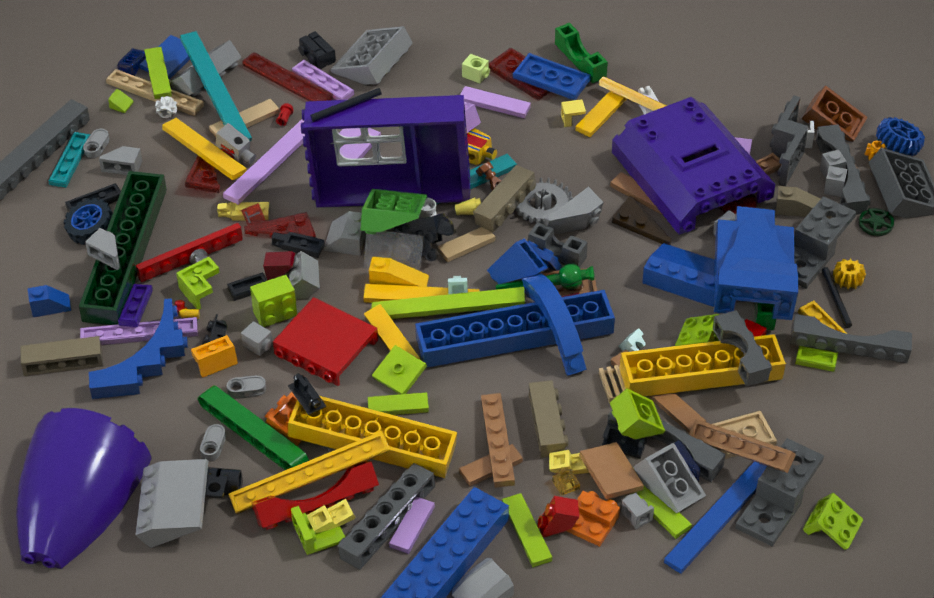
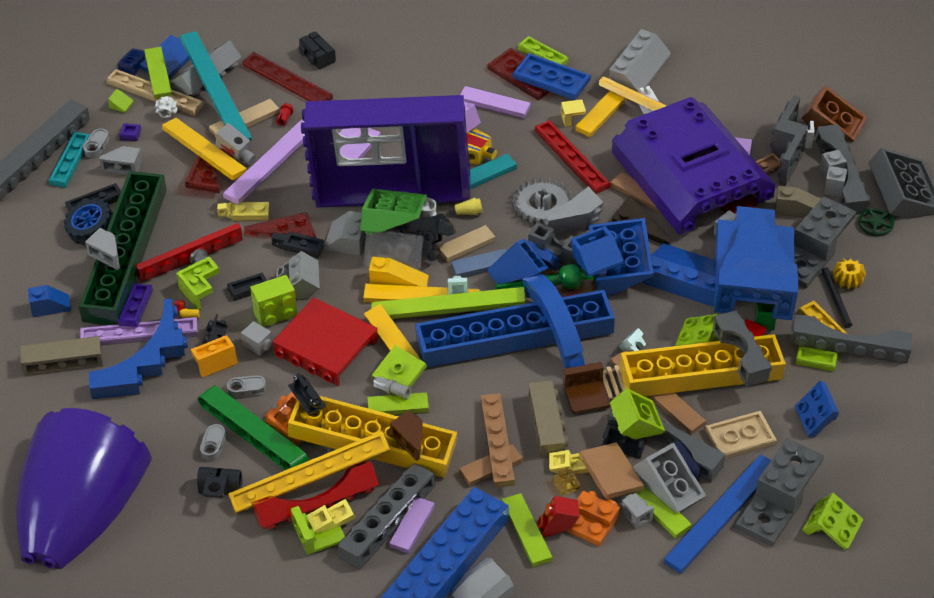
light grey slope [135,459,209,548] -> none
clear red tile [242,203,266,227] -> none
dark red slope [263,251,295,281] -> none
lavender tile [292,60,354,100] -> none
black bar [310,88,382,122] -> none
light grey slope [330,26,413,85] -> none
yellowish green brick [462,54,490,83] -> none
dark tan brick [473,165,536,232] -> none
dark orange piece [476,161,502,191] -> none
green arch [555,22,608,83] -> none
medium nougat plate [688,419,796,473] -> none
light orange gear [865,141,887,161] -> none
blue gear [876,117,925,156] -> none
none -> dark purple tile [119,123,141,141]
none -> light grey axle [373,376,411,399]
none -> reddish brown slope [390,410,423,461]
none -> sand blue tile [451,249,506,278]
none -> lime tile [518,36,569,66]
none -> red tile [535,120,610,194]
none -> reddish brown bracket [562,362,611,414]
none -> blue slope [571,226,624,277]
none -> blue slope [589,218,654,295]
none -> light grey slope [609,29,671,92]
none -> blue plate [795,381,839,438]

